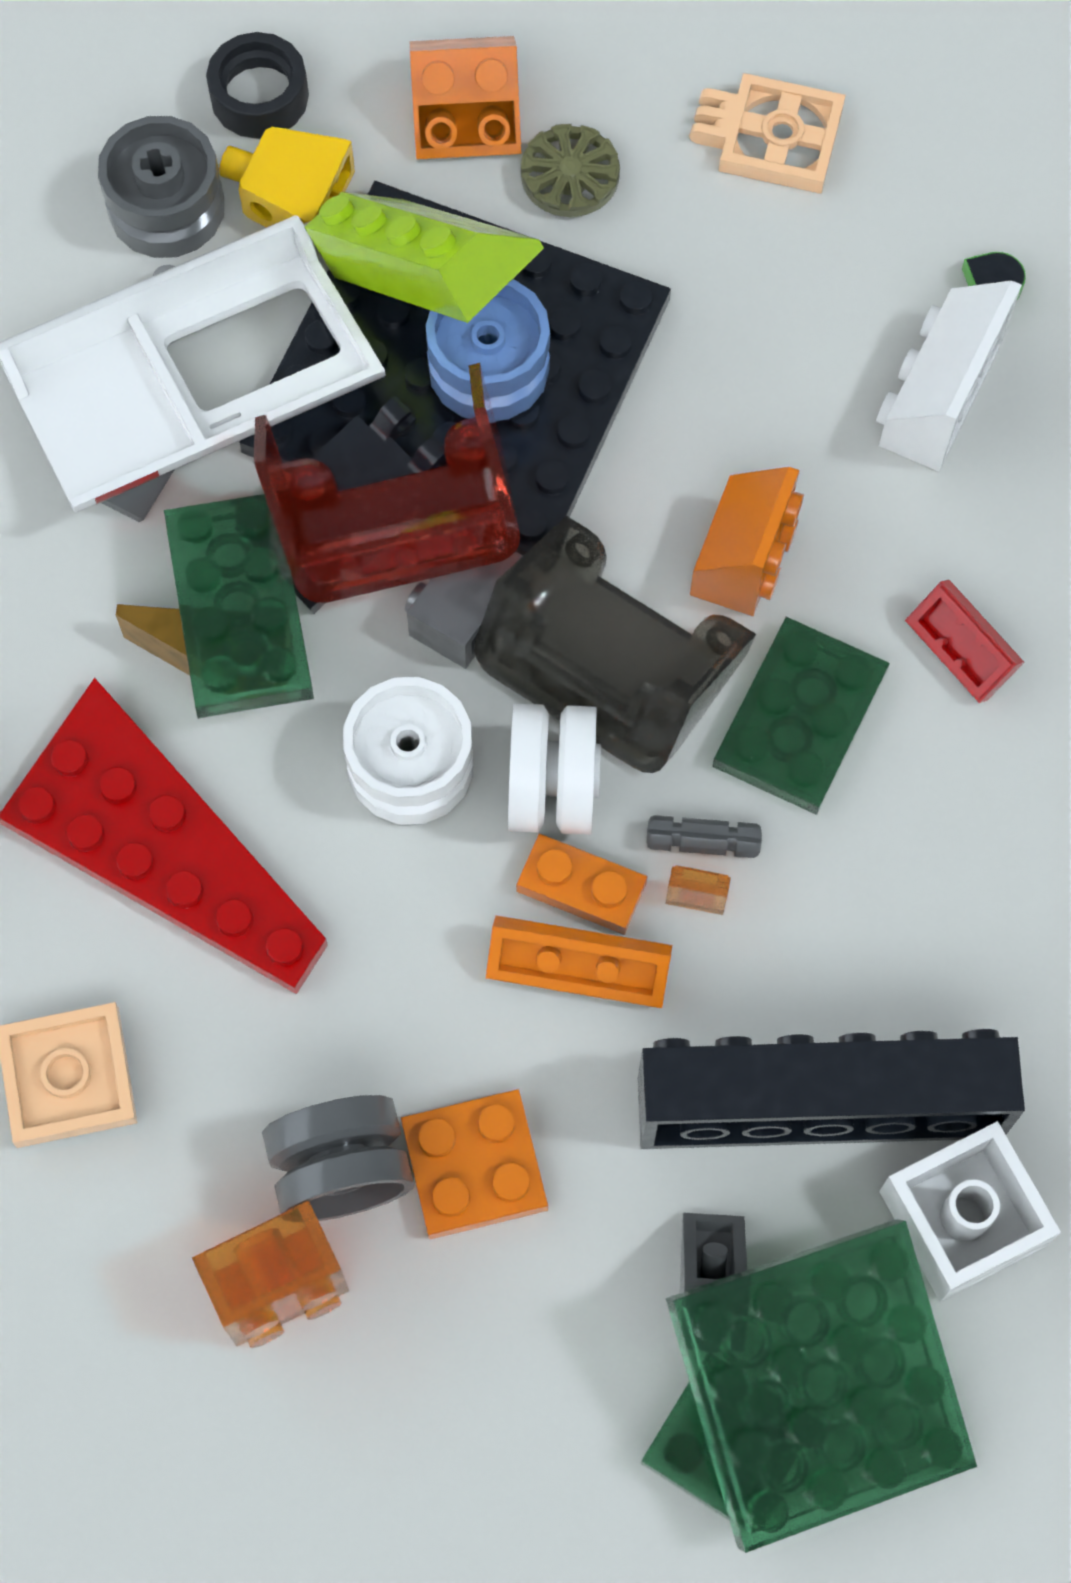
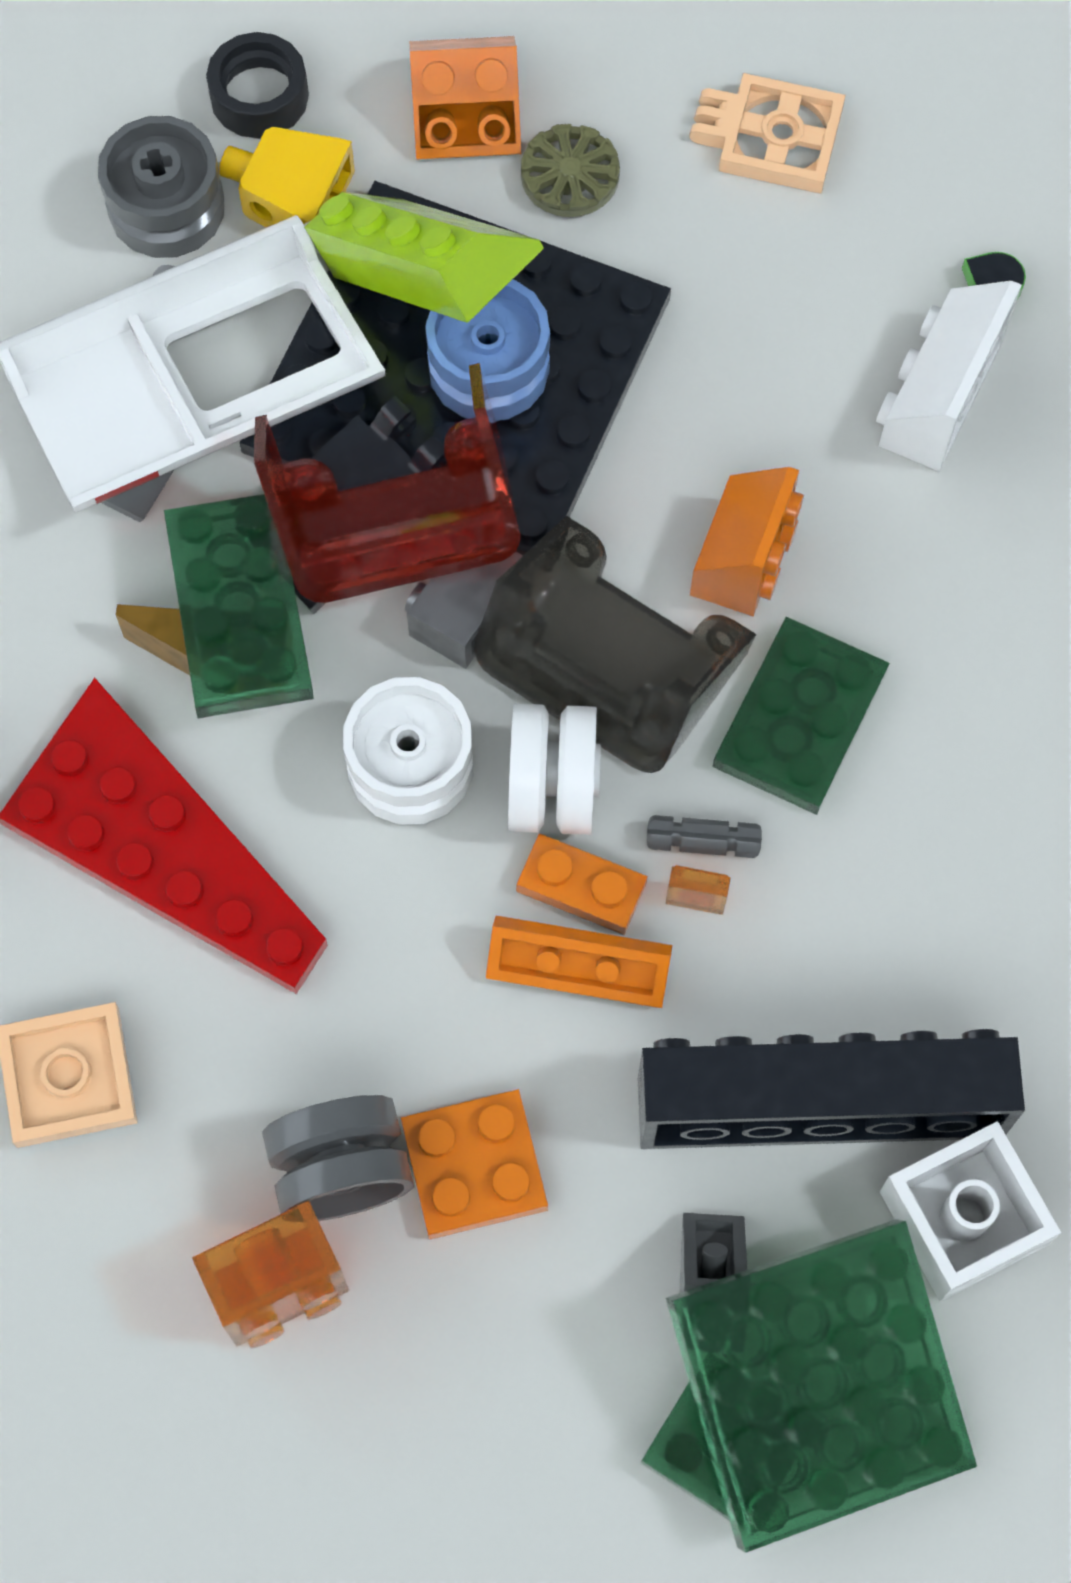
plate [905,579,1025,703] -> none

